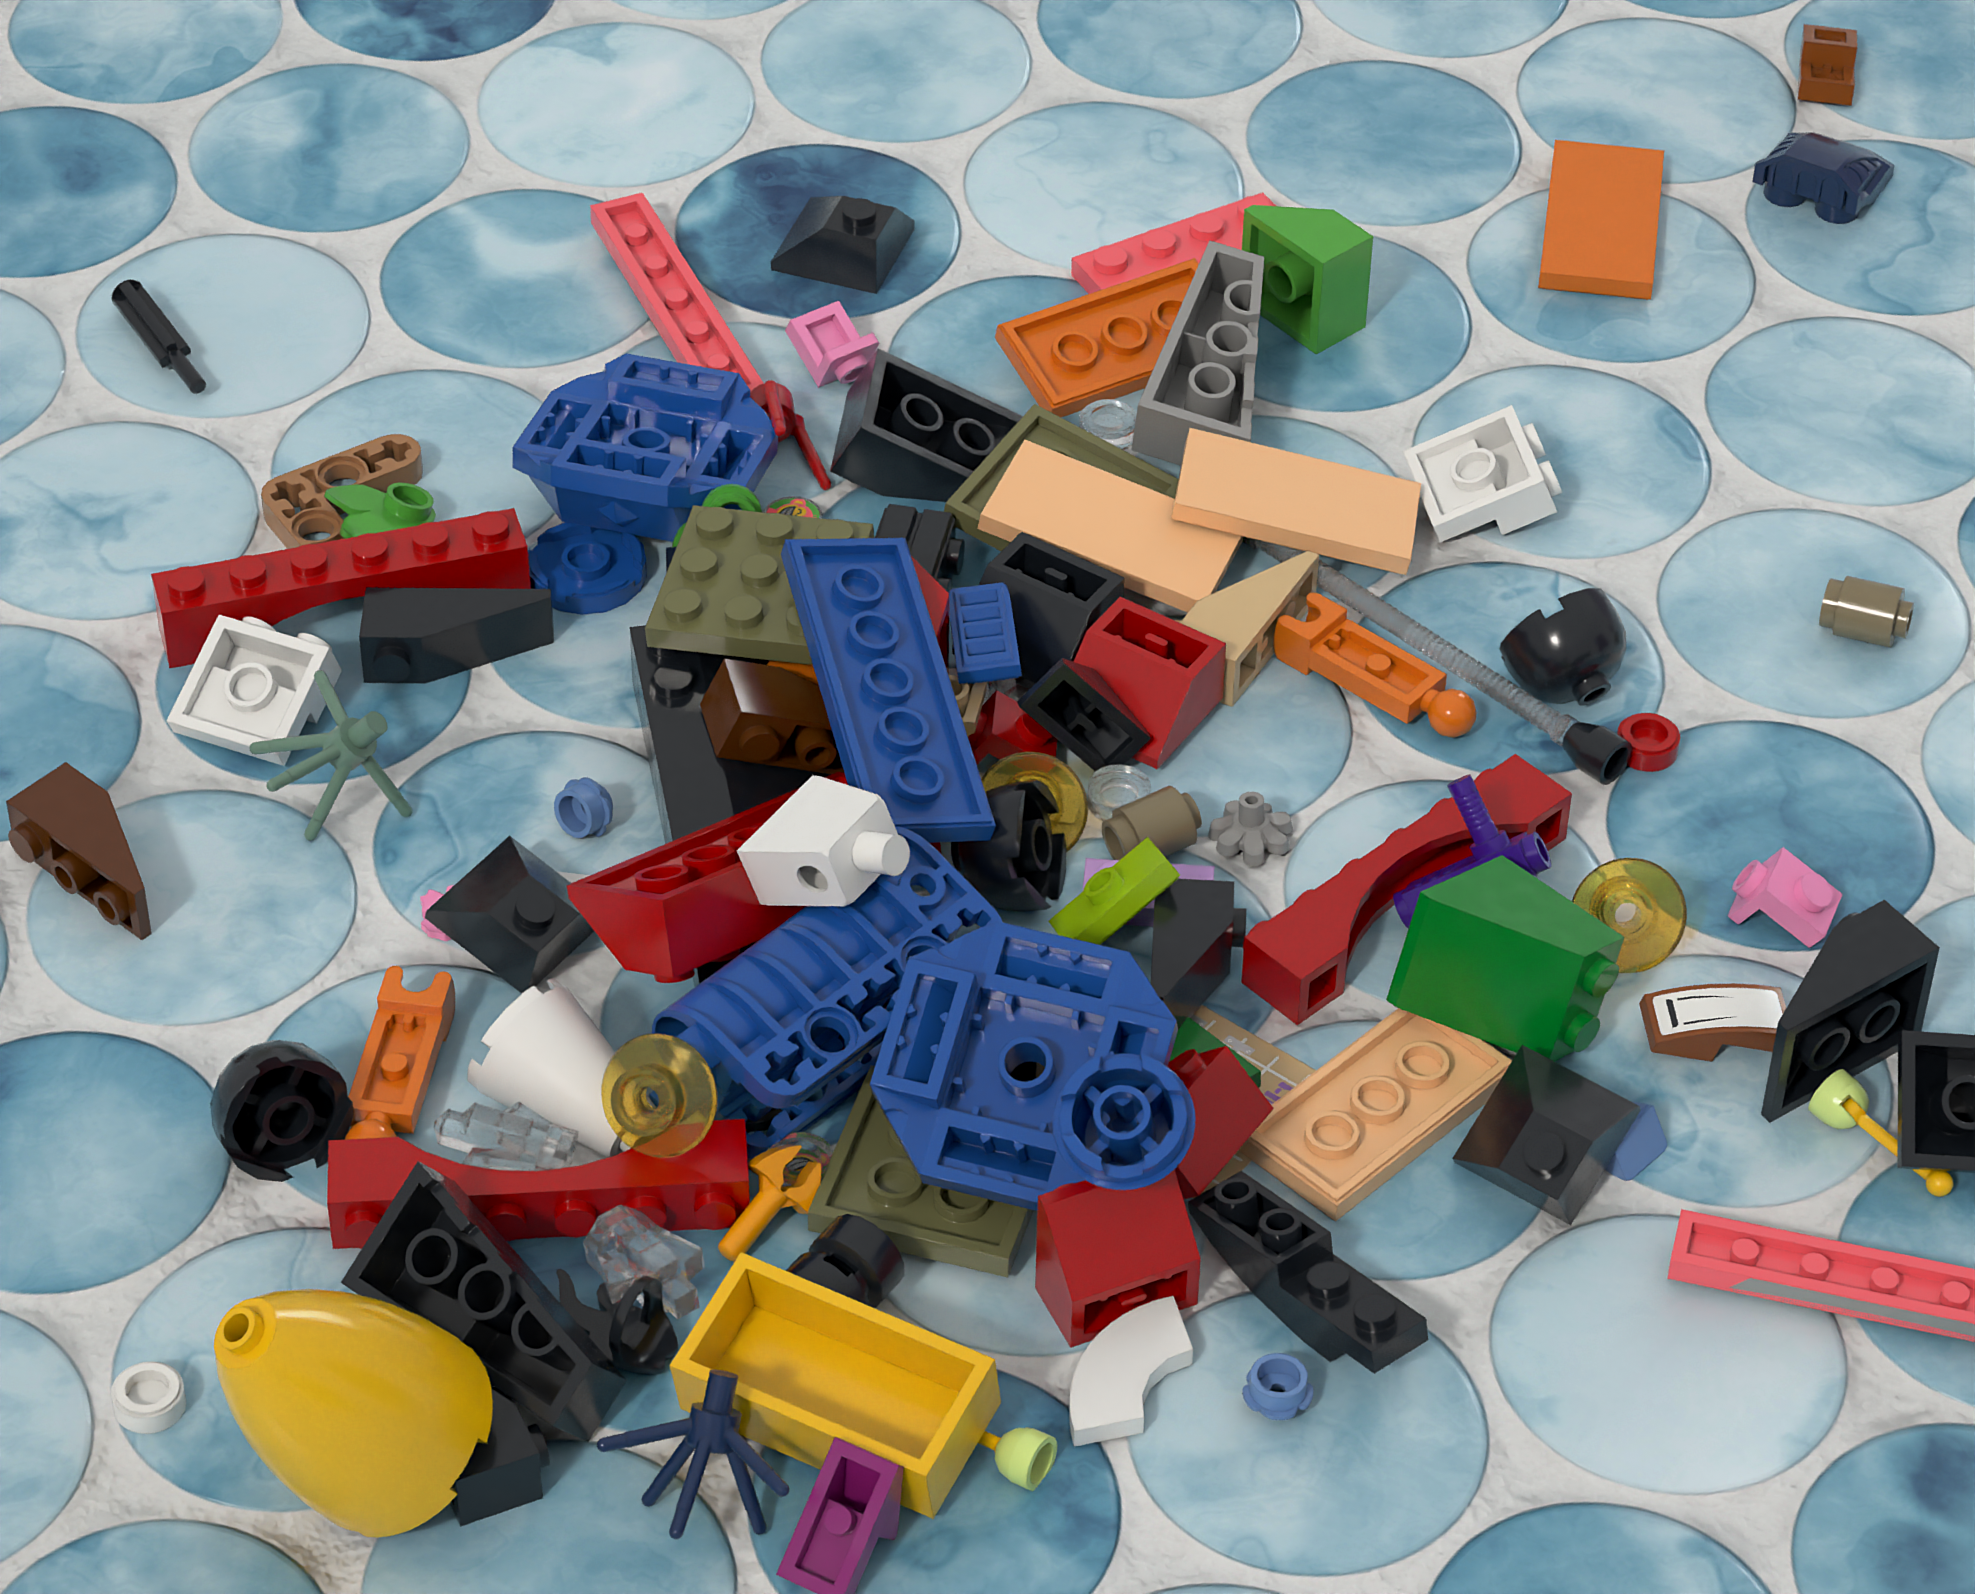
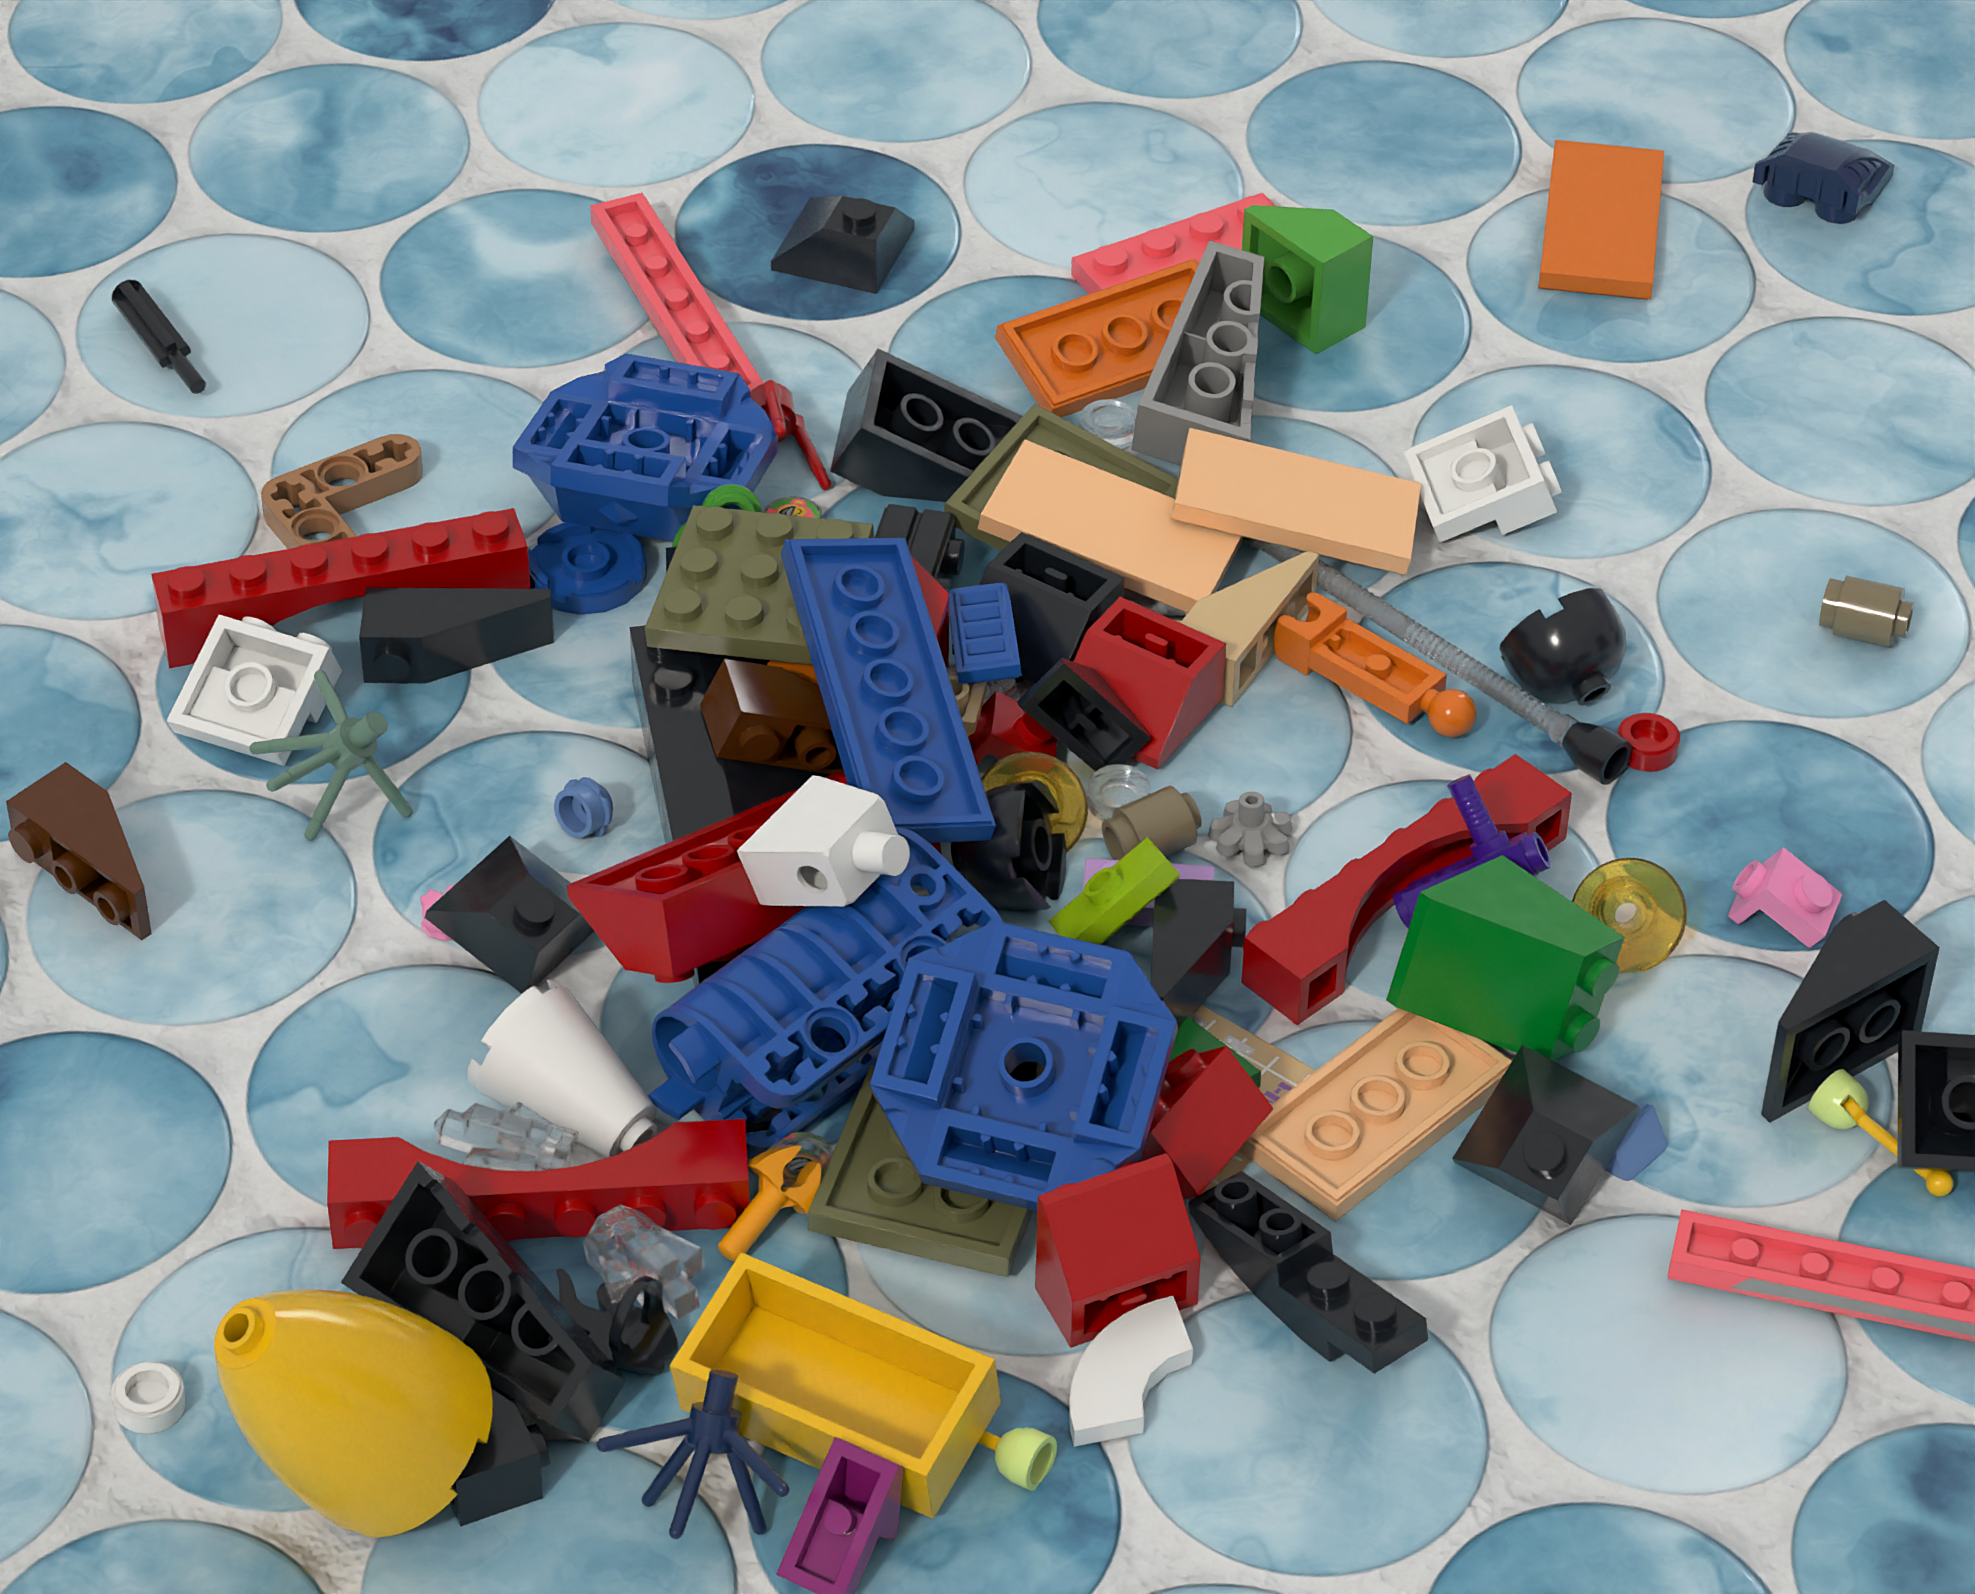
black cylinder [210,1040,354,1182] -> none
bright green plate [324,483,436,539] -> none
orange plate [345,966,455,1140] -> none
clear yellow piece [601,1033,717,1158] -> none
bright pink bracket [785,301,879,388] -> none
black wheel [786,1214,905,1308] -> none
blue cone [1052,1054,1196,1190] -> none
medium blue plate [1242,1353,1313,1420] -> none
slope [1639,983,1786,1062] -> none
dark orange slope [1798,24,1857,106] -> none

